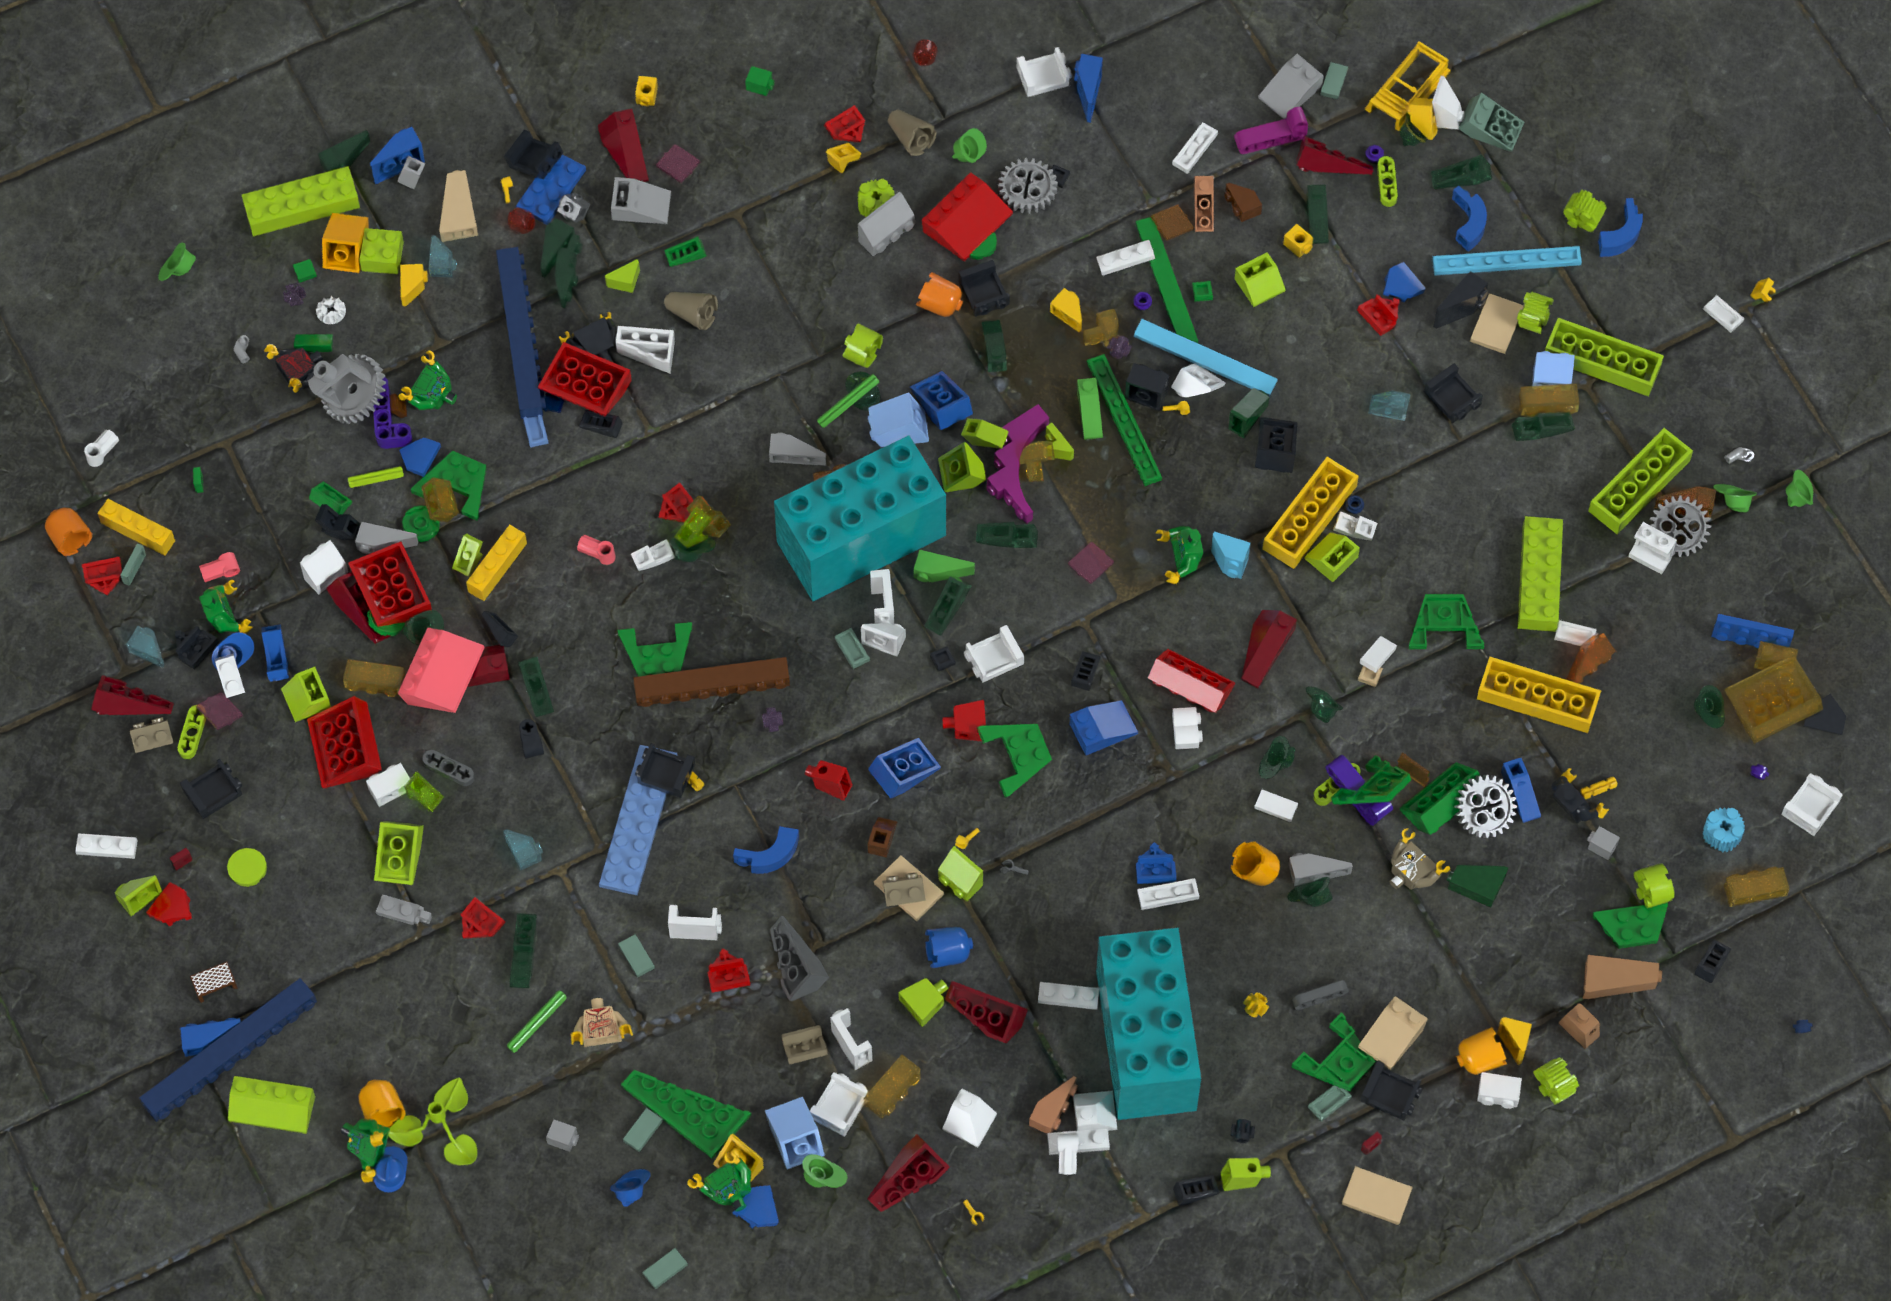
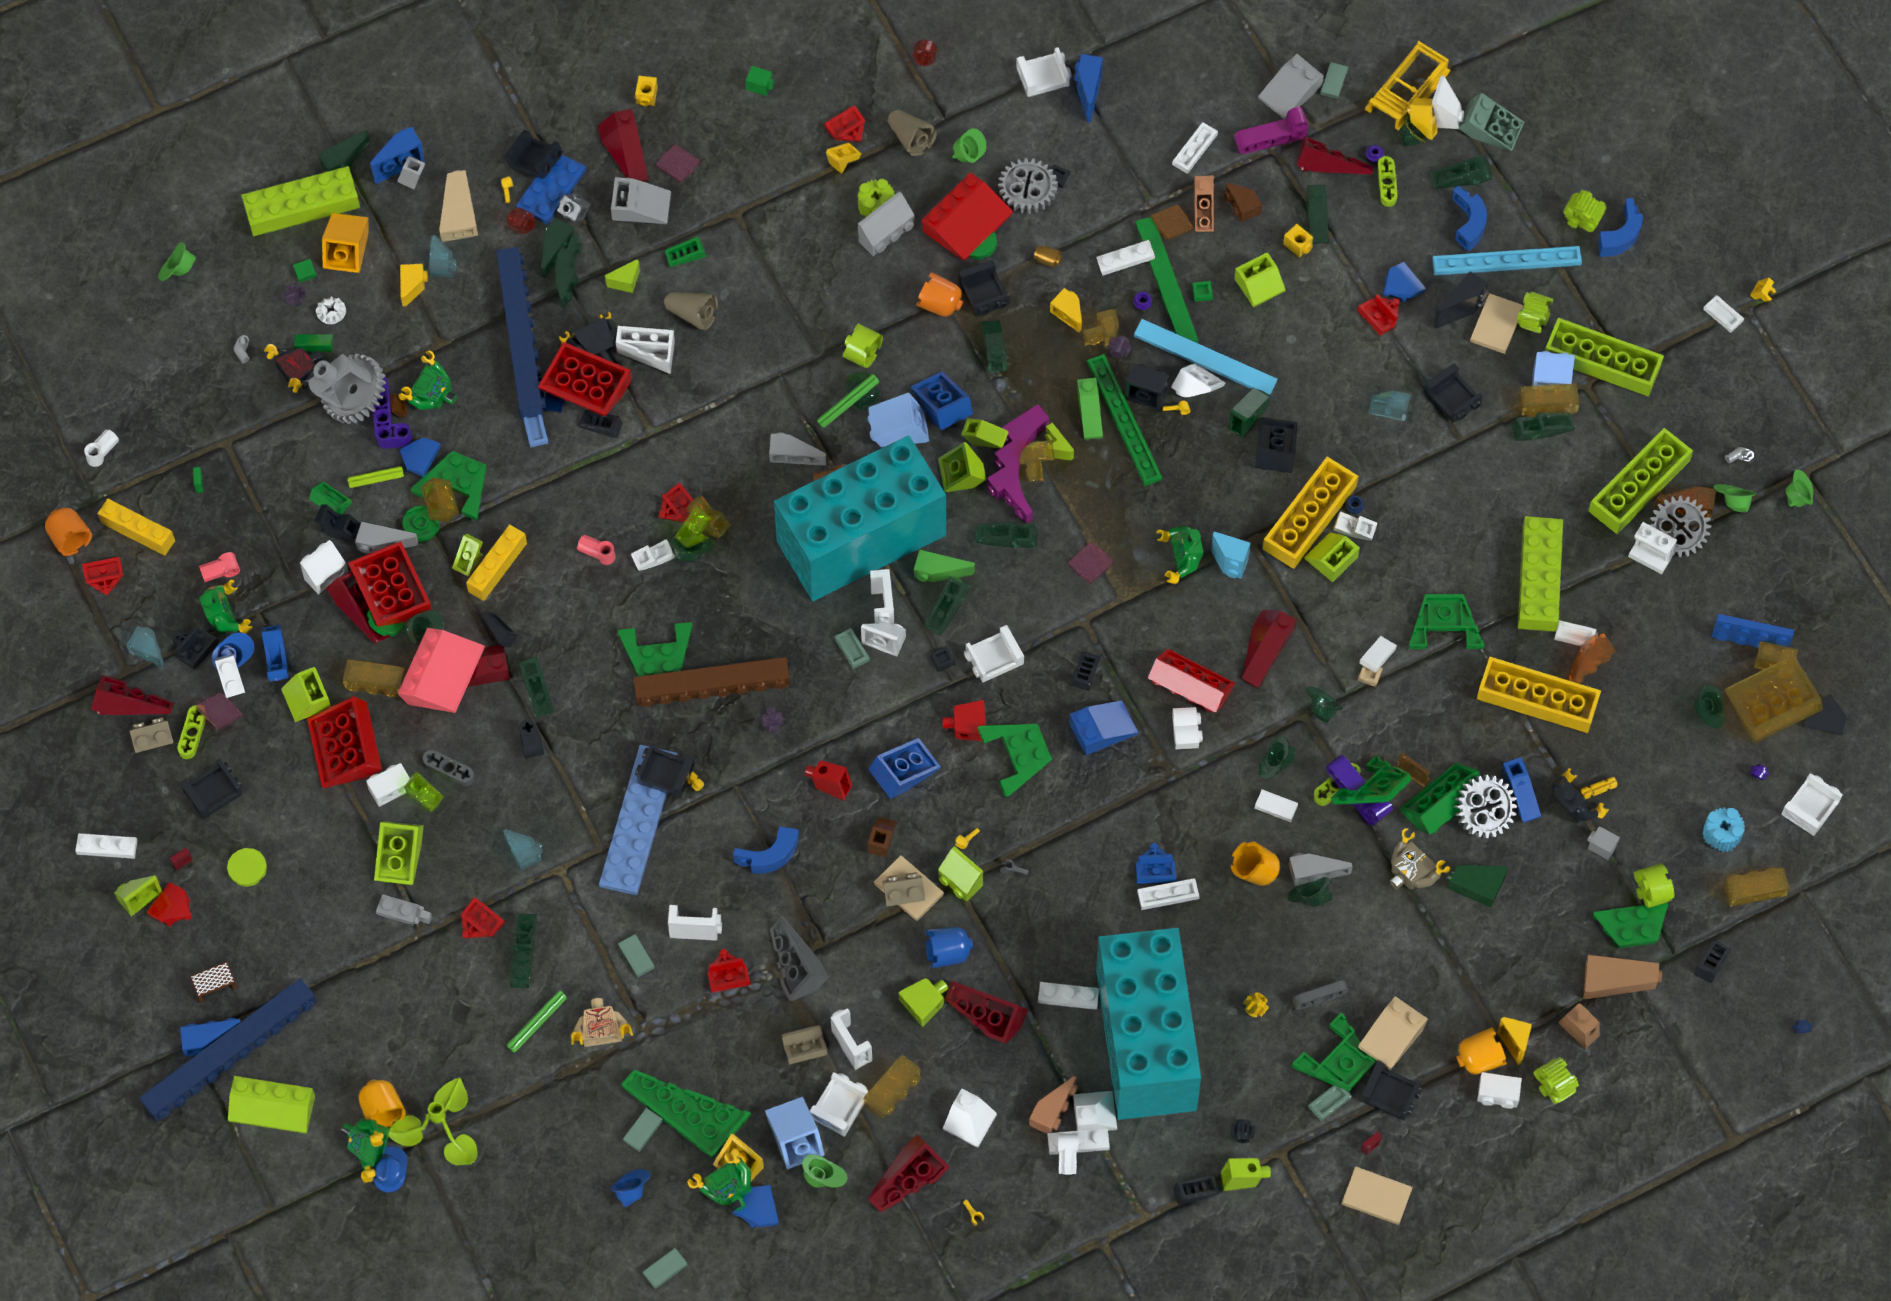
sand green tile [121,543,146,585] -> none
lime brick [359,228,404,274] -> none
light grey brick [546,1120,579,1152] -> none
none -> pearl gold brick [1034,245,1063,268]

